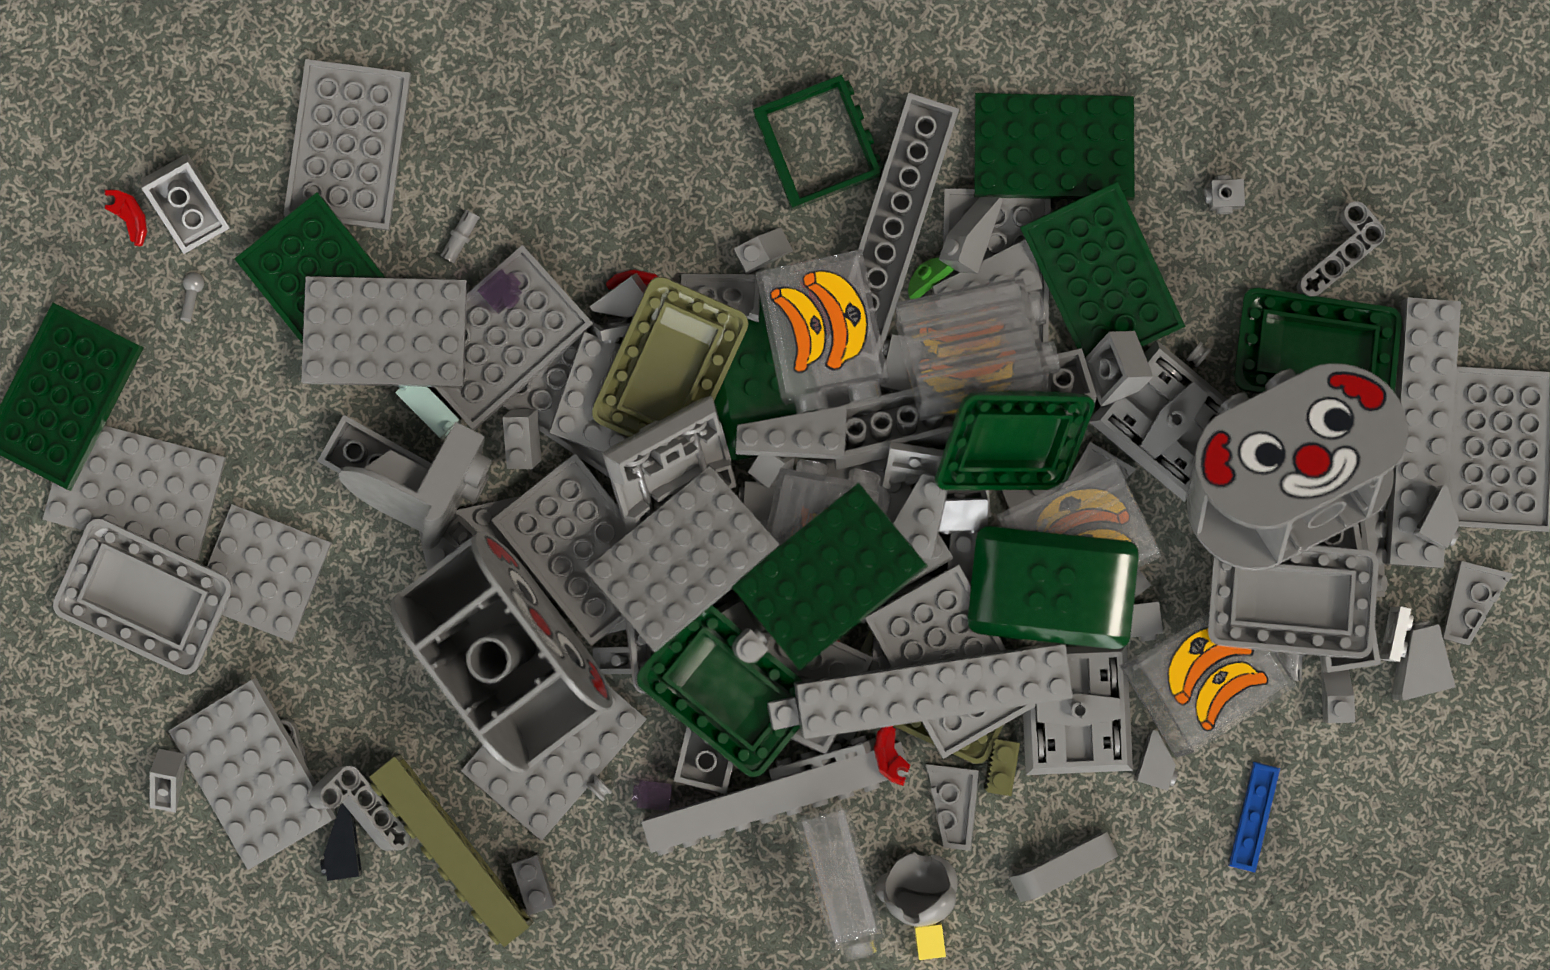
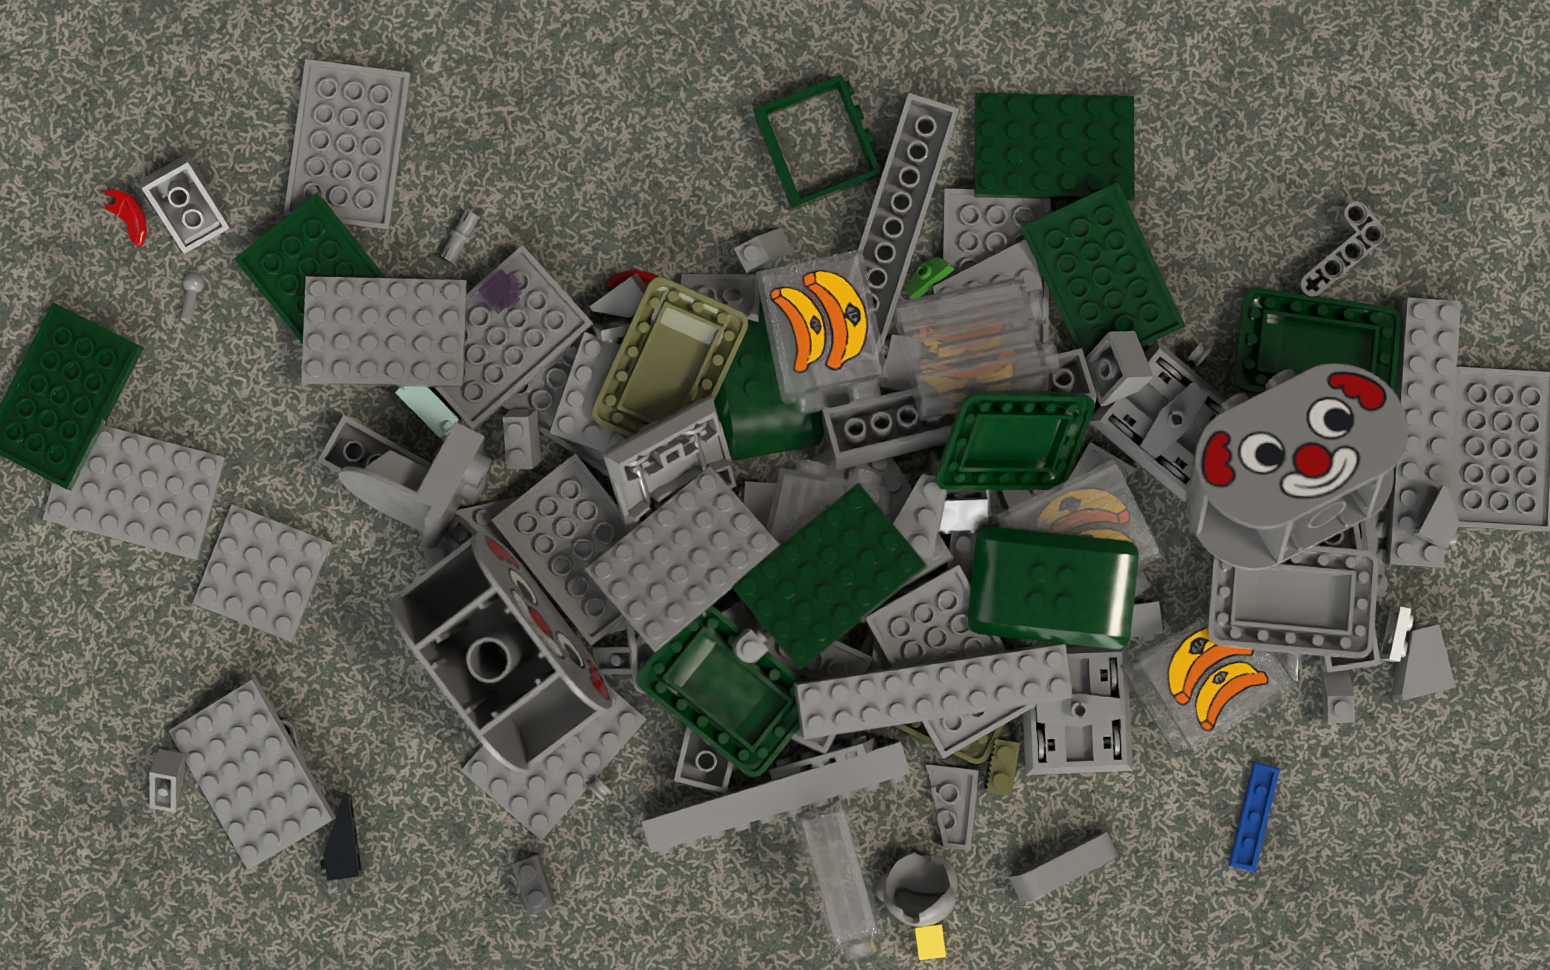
light grey wedge [53,519,232,675] -> none
light grey beam [309,766,410,851] -> none
olive brick [369,755,533,947] -> none
clear purple brick [632,779,672,811] -> none
light grey wing [736,405,847,459] -> none
light grey slope [748,455,795,488] -> none
light grey plate [767,697,800,730] -> none
red piece [874,726,910,786] -> none
light grey wing [882,442,944,489] -> none
light grey slope [939,197,1003,274] -> none
light grey slope [1134,729,1178,791] -> none
light grey brick [1204,175,1245,215] -> none
light grey wing [1442,561,1513,645] -> none

